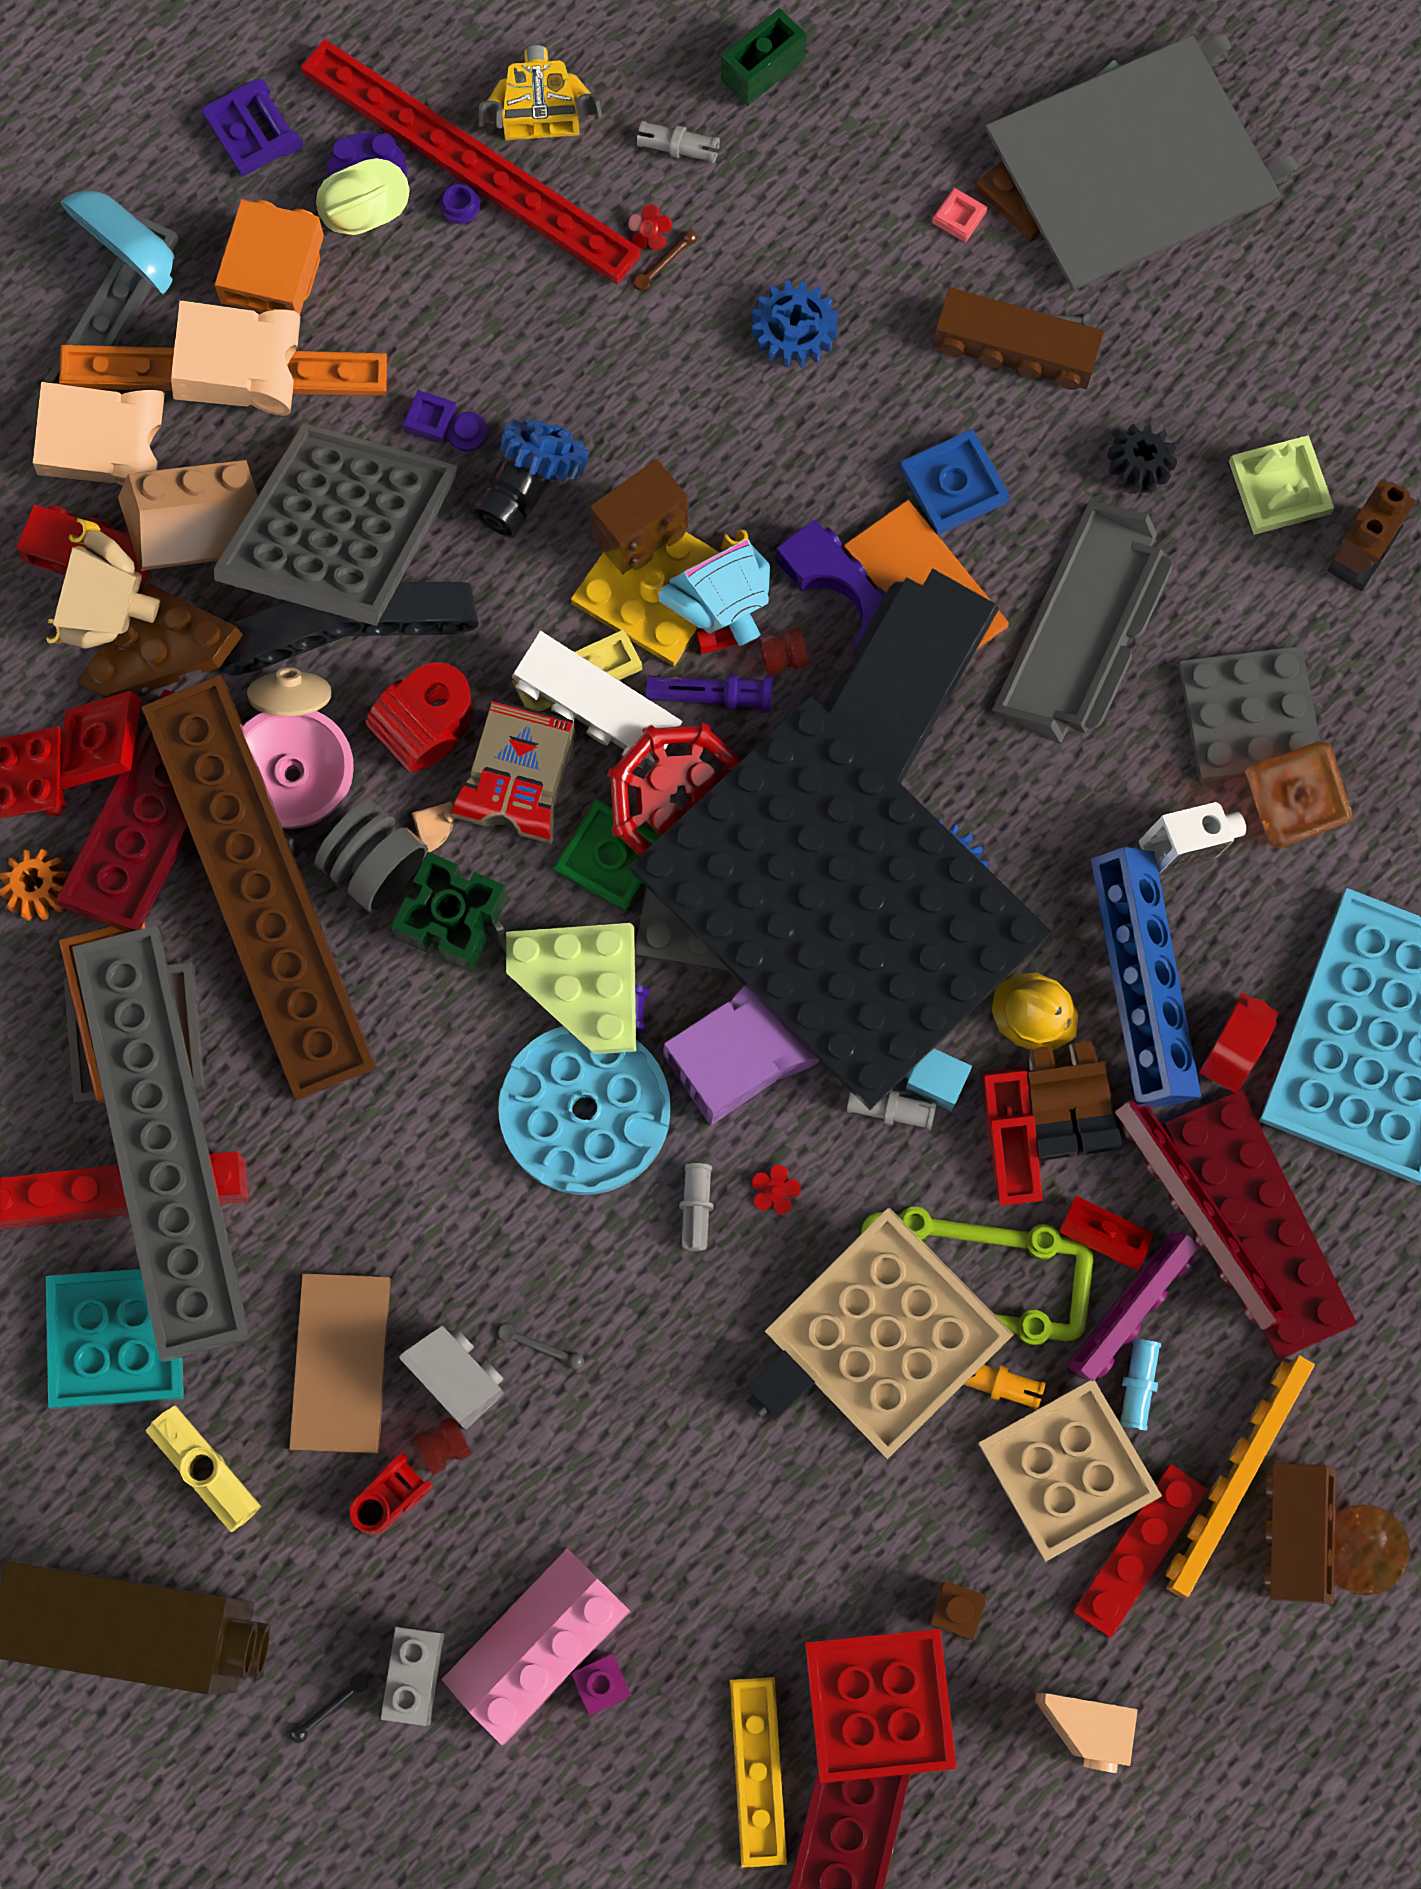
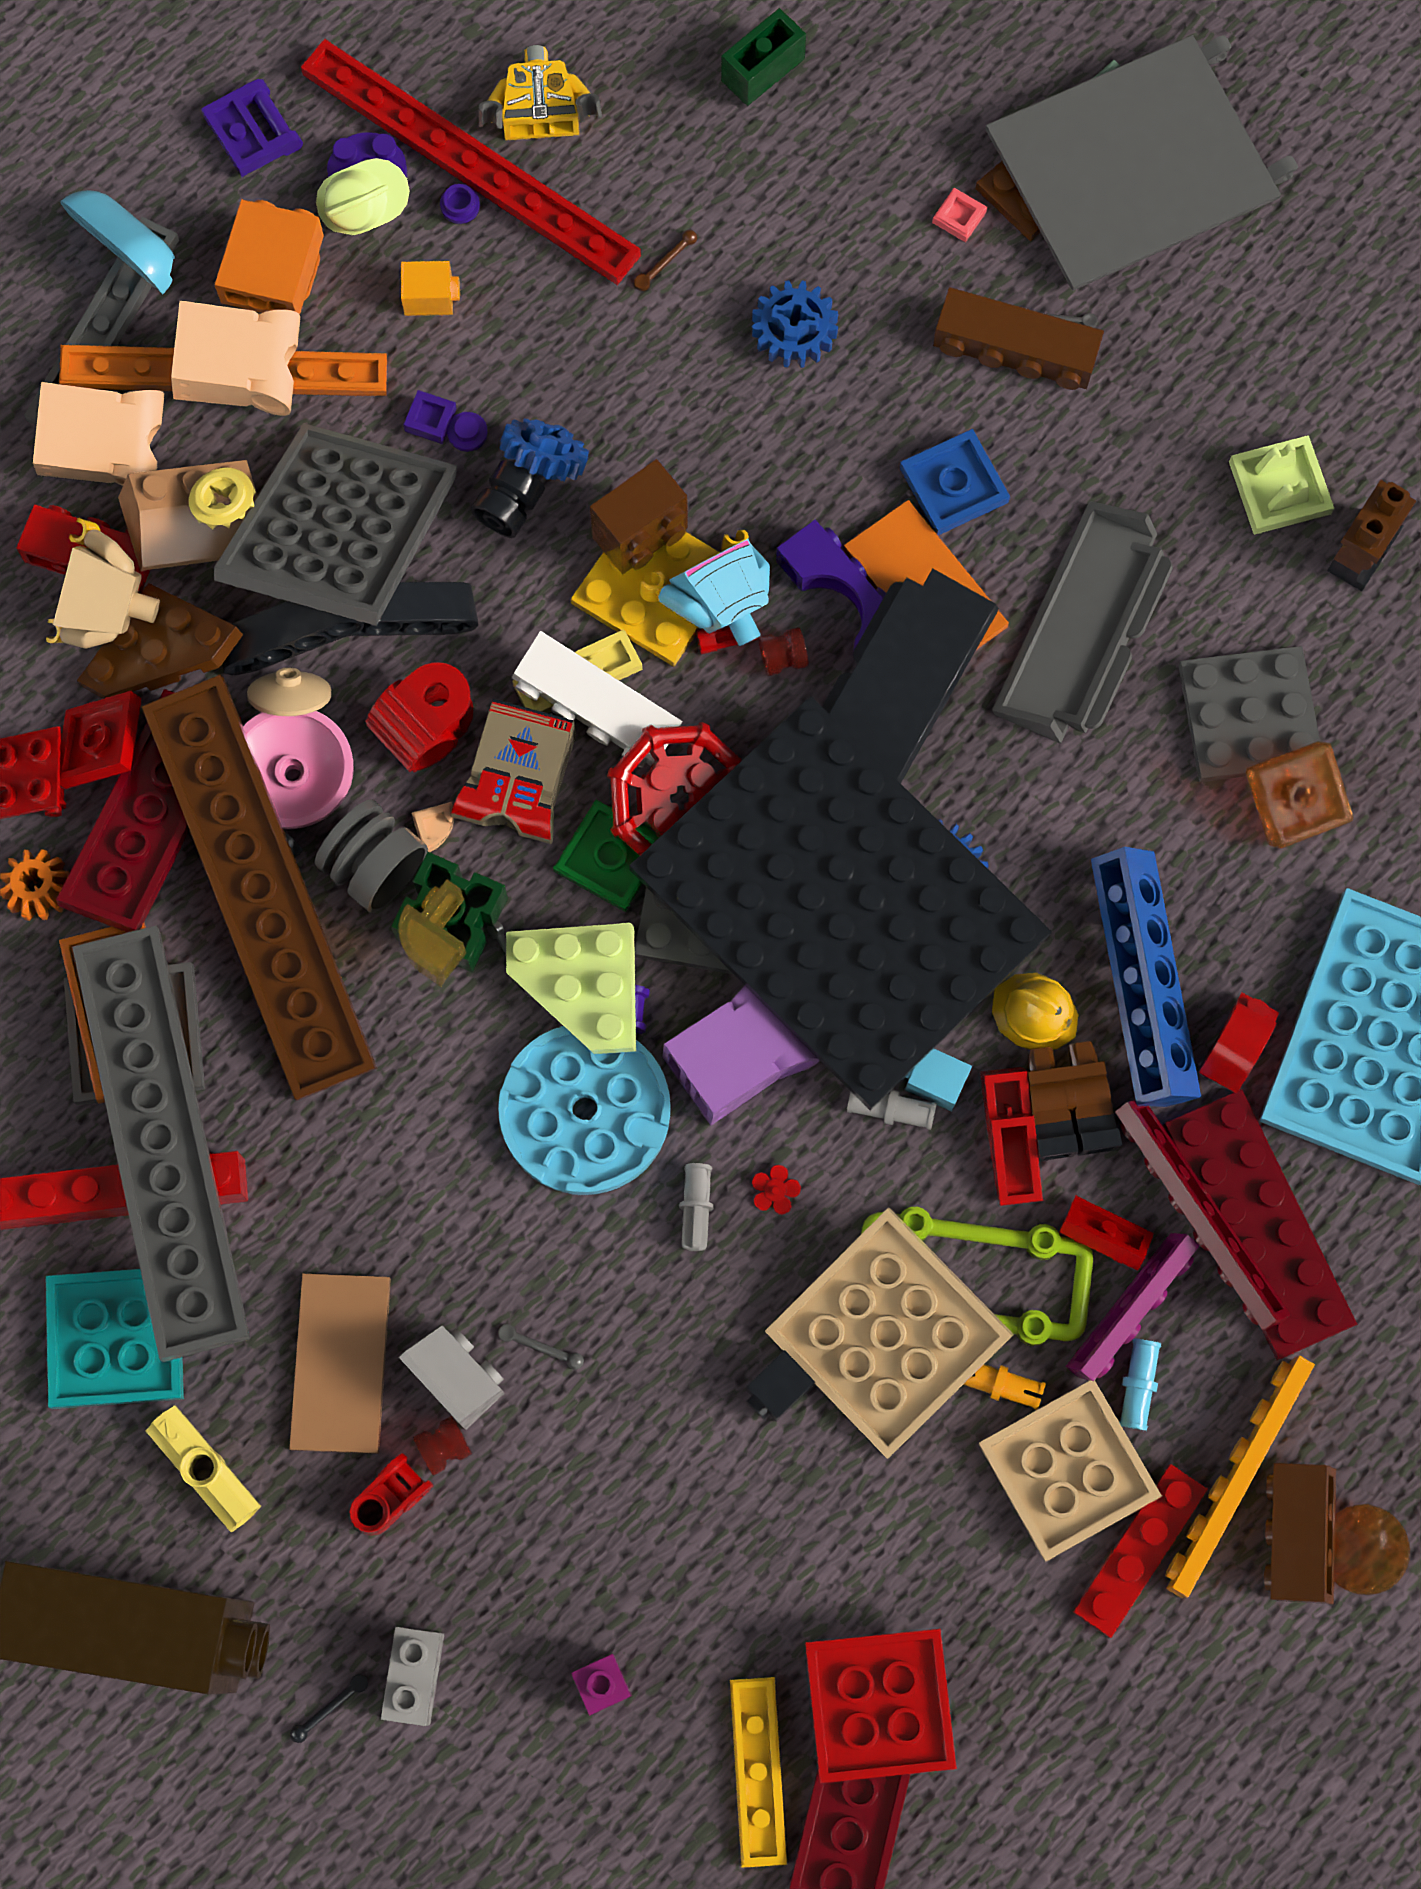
bright pink slope [441,1548,631,1745] -> none
red plant [628,204,672,251] -> none
light grey pin [637,121,720,163] -> none
dark purple pin [646,674,772,713] -> none
reddish brown brick [927,1581,988,1640] -> none
light nougat slope [1035,1693,1138,1773] -> none
black gear [1107,423,1177,494] -> none
white torso [1138,802,1246,877] -> none
none -> light yellow gear [189,468,256,530]
none -> clear yellow brick [398,880,466,987]
none -> light orange brick [401,261,460,316]

